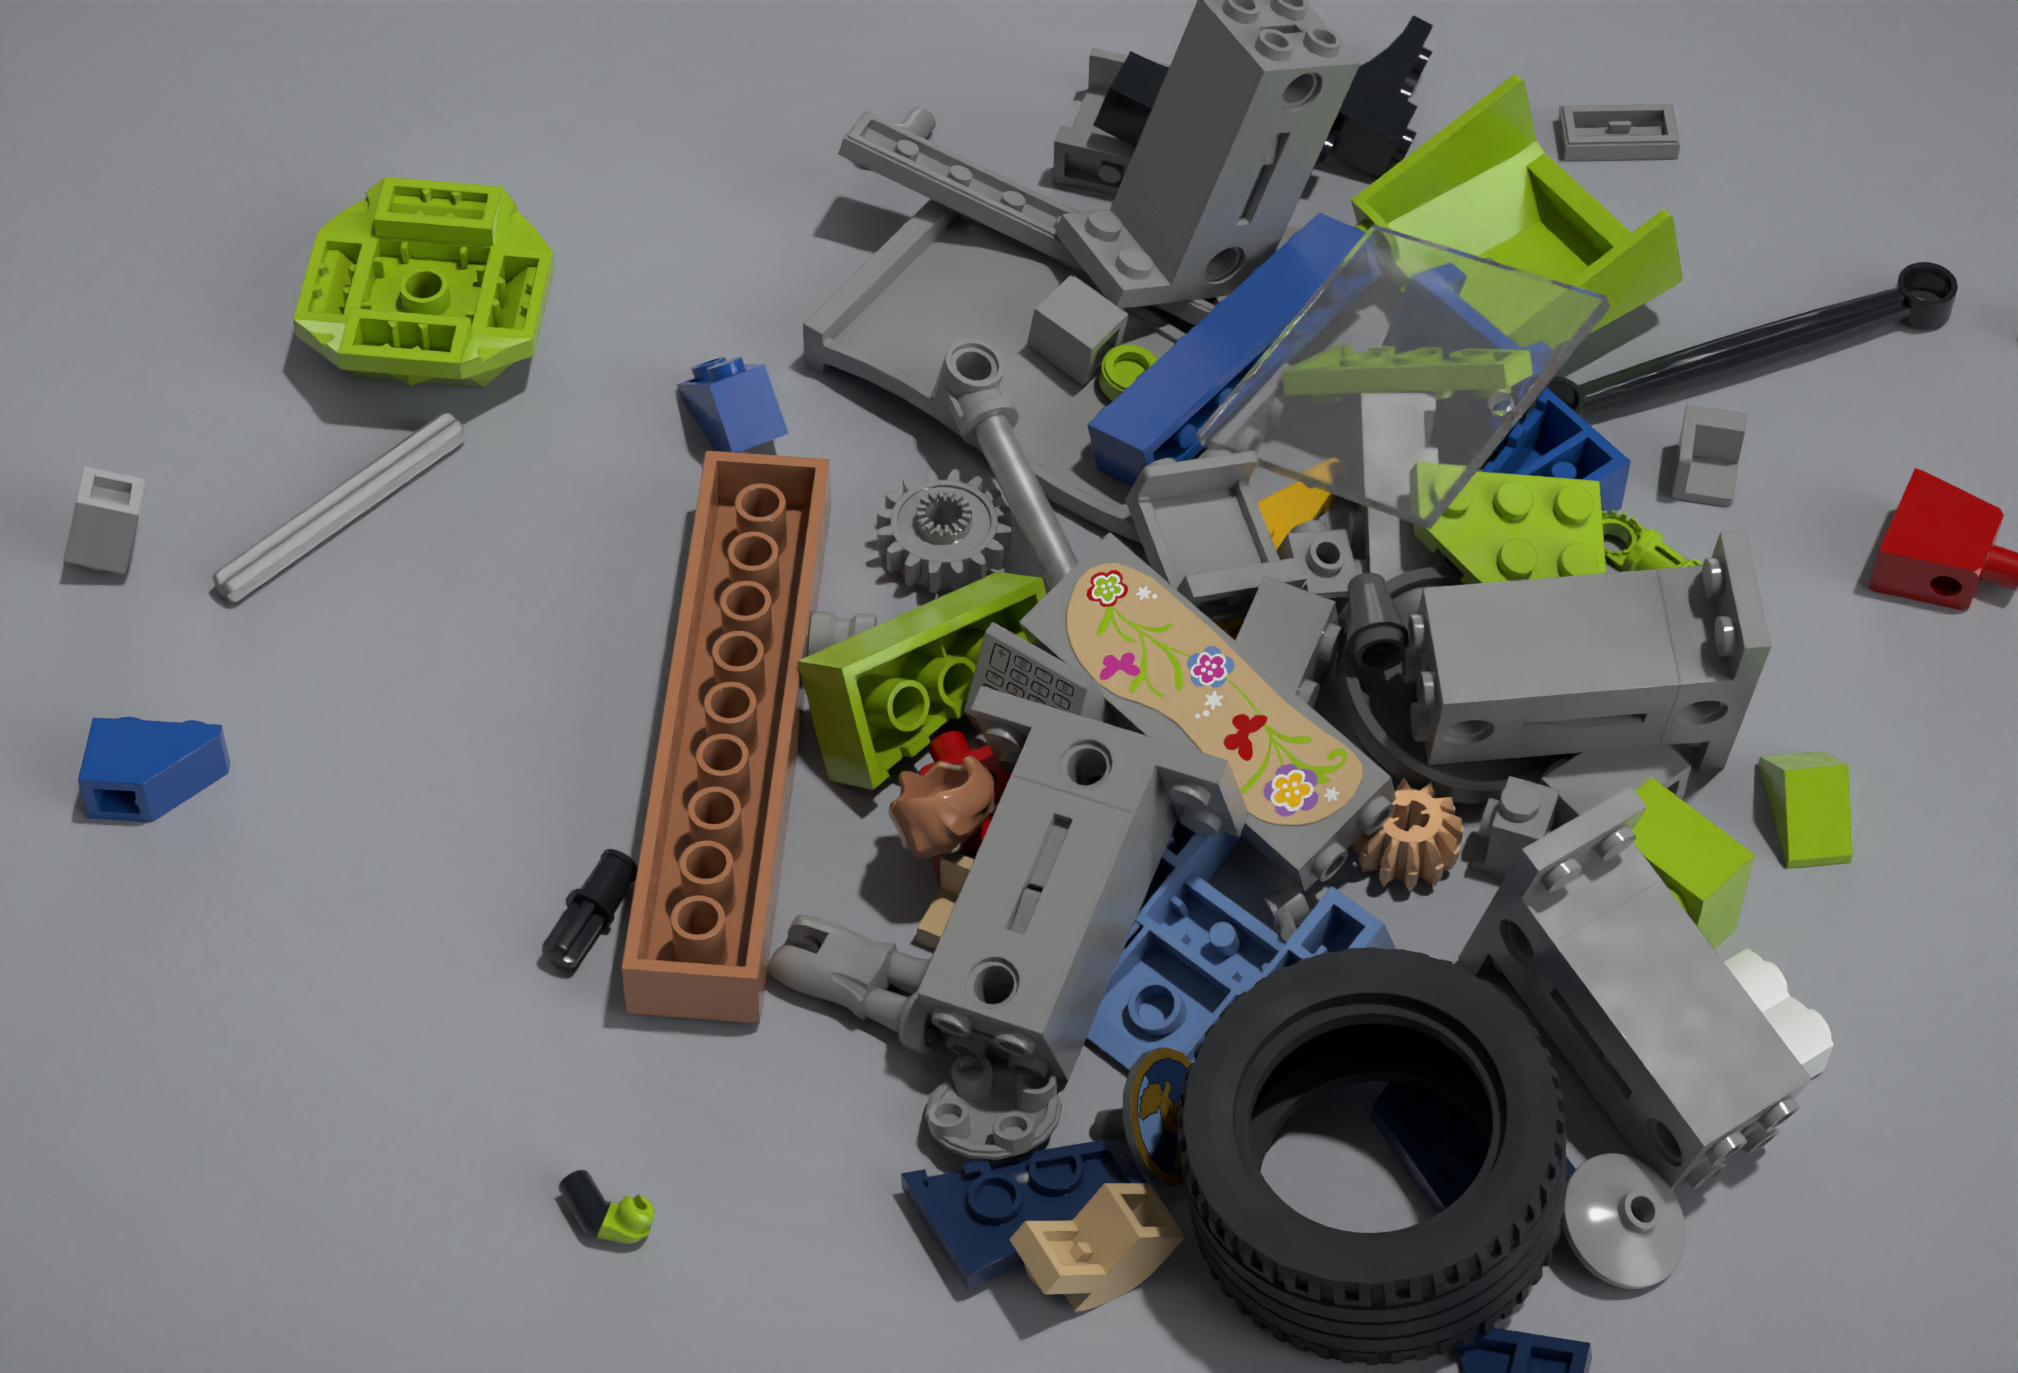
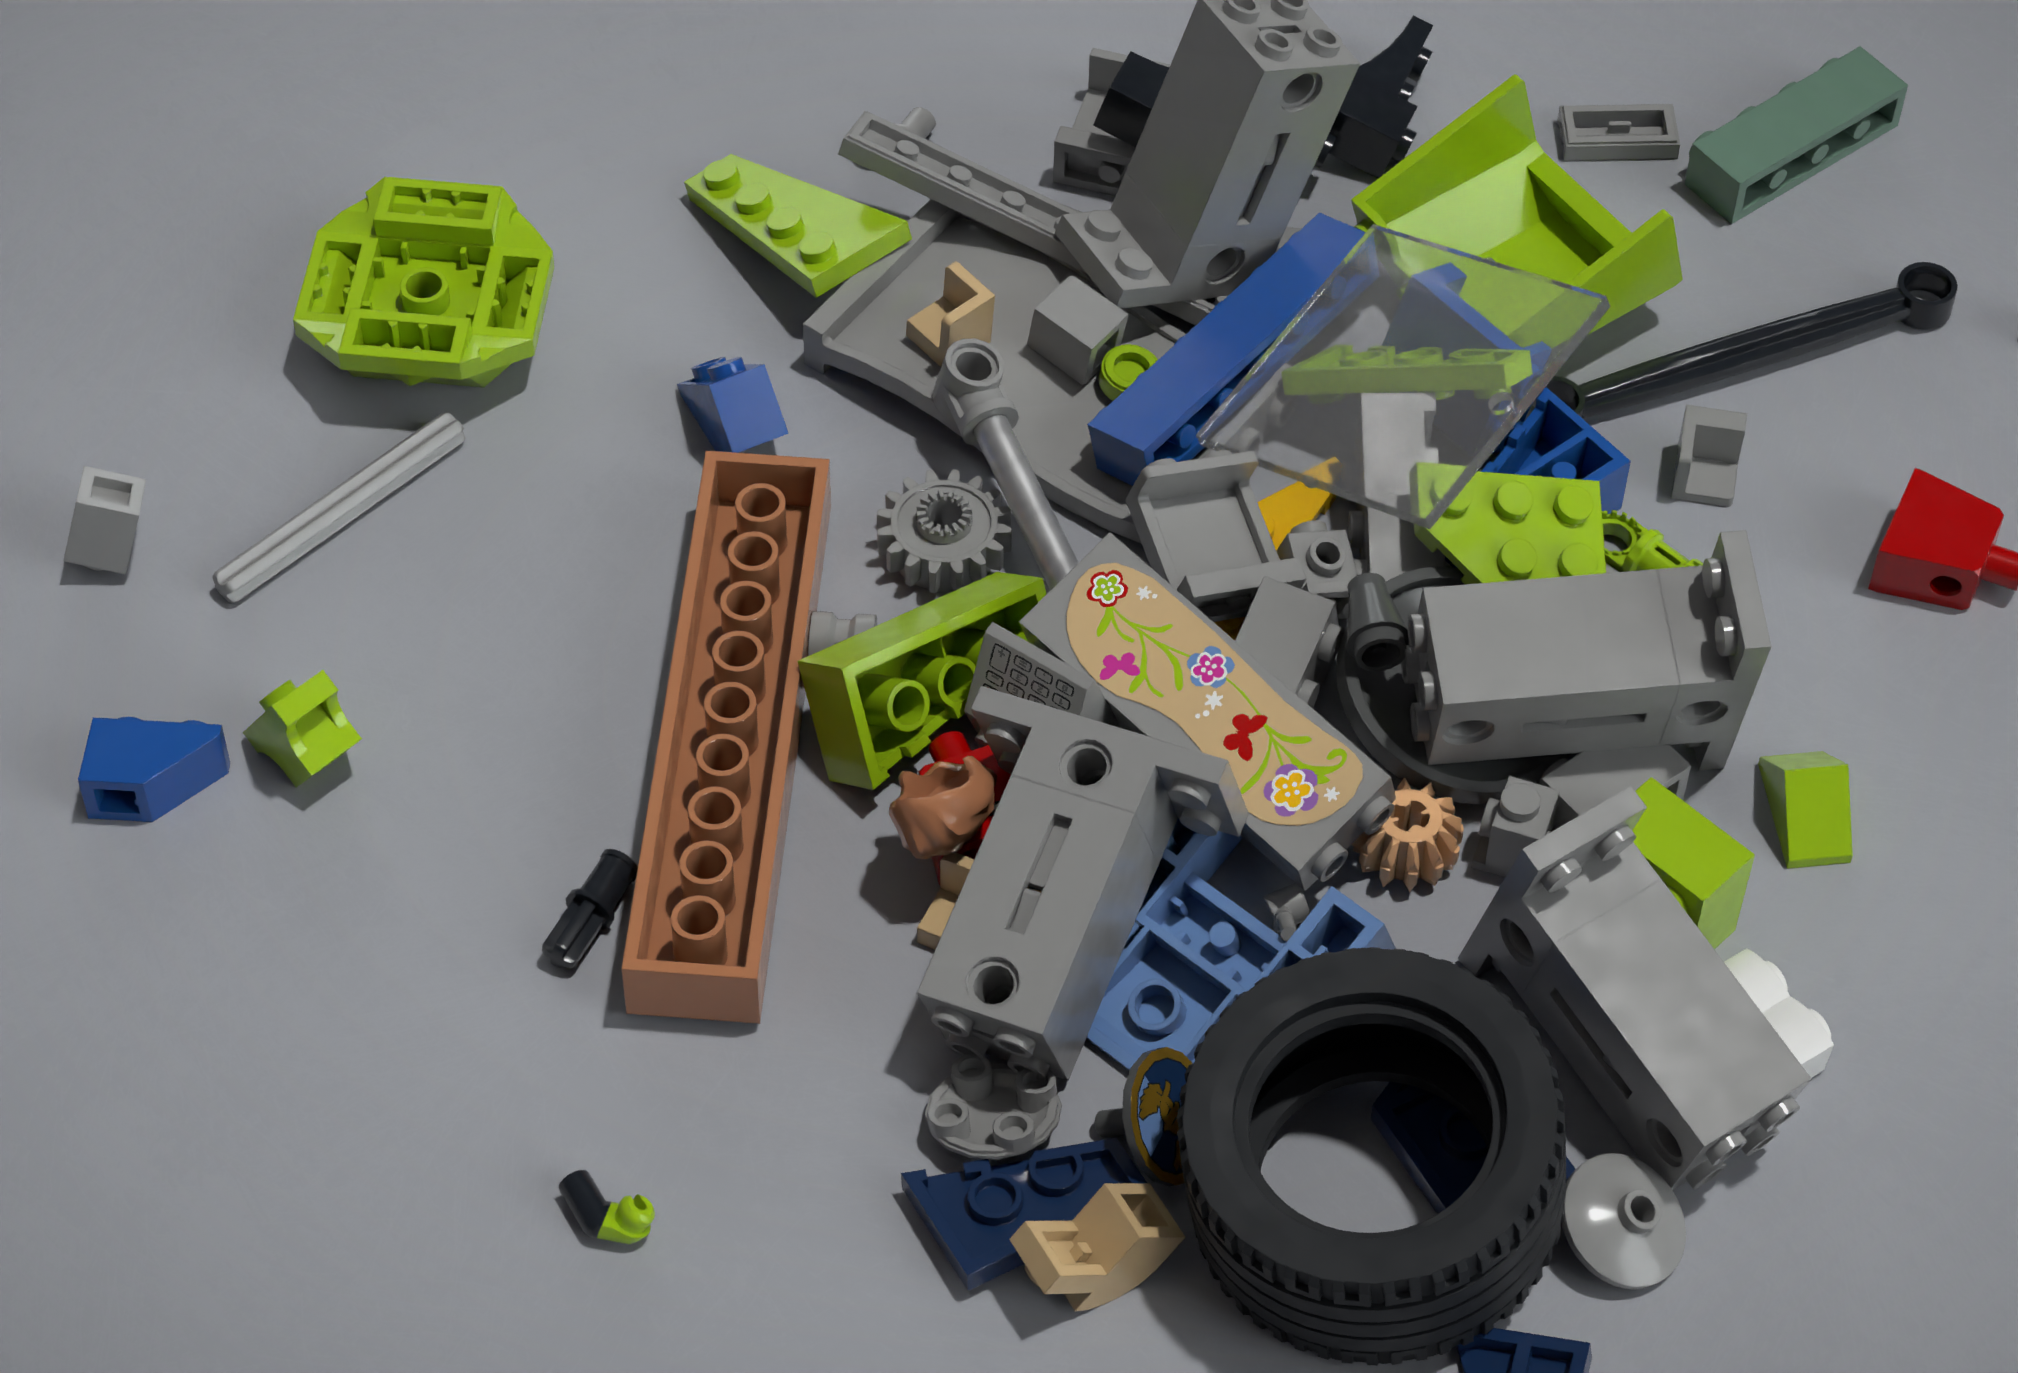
light grey piece [767,915,944,1055] -> none
none -> lime brick [242,670,362,788]
none -> lime wing [684,154,912,298]
none -> tan panel [906,261,995,367]
none -> sand green brick [1684,46,1908,224]

